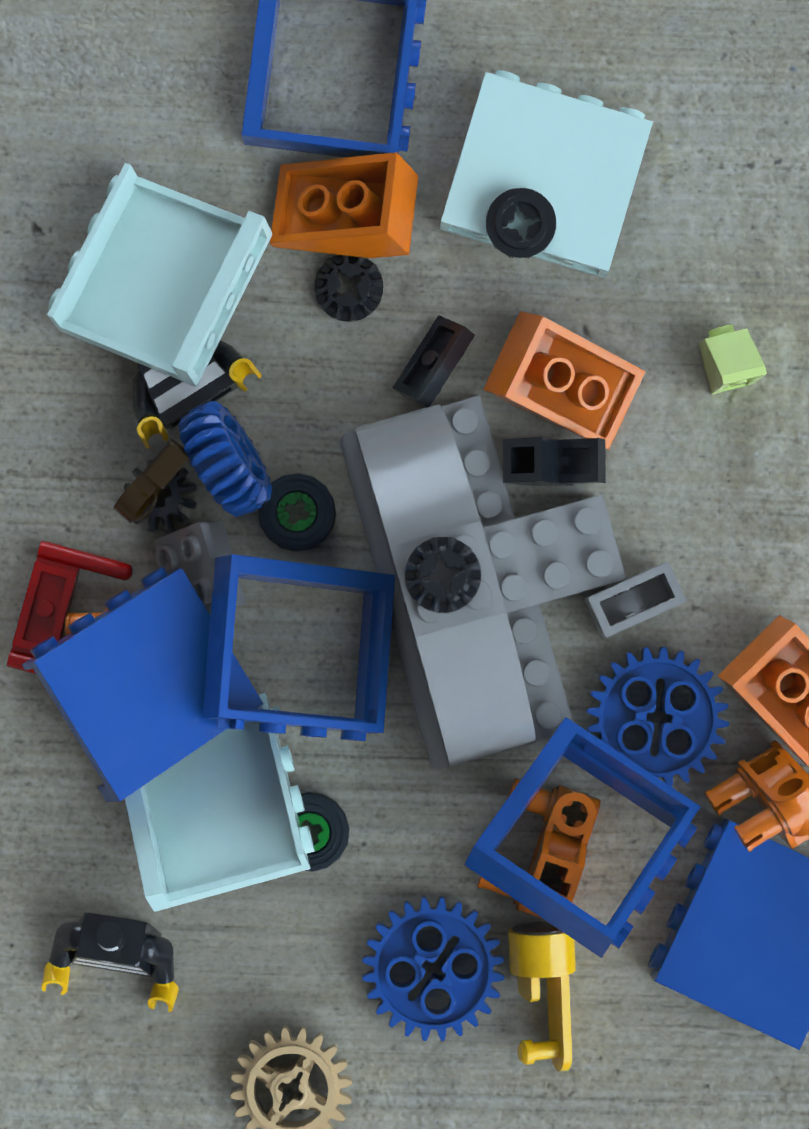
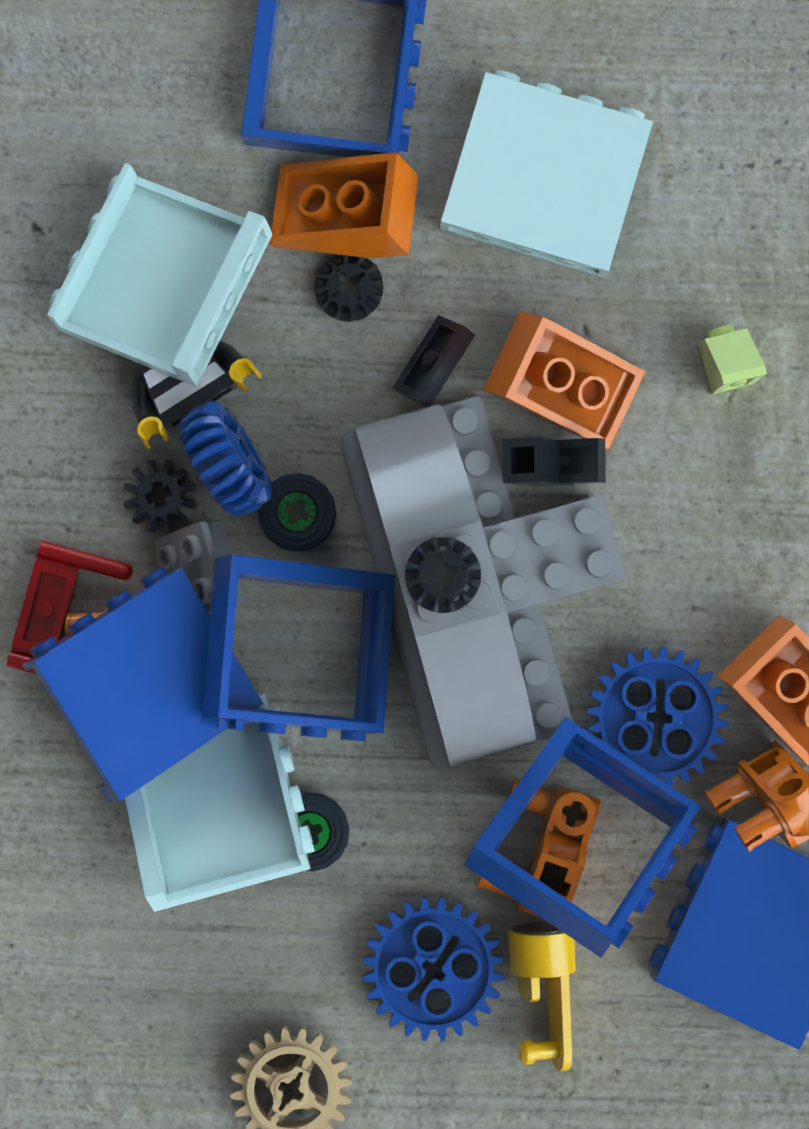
black torso [41,912,179,1012] -> none
dark brown piece [113,438,189,523] -> none
black gear [486,188,556,259] -> none
light grey brick [583,561,687,639] -> none

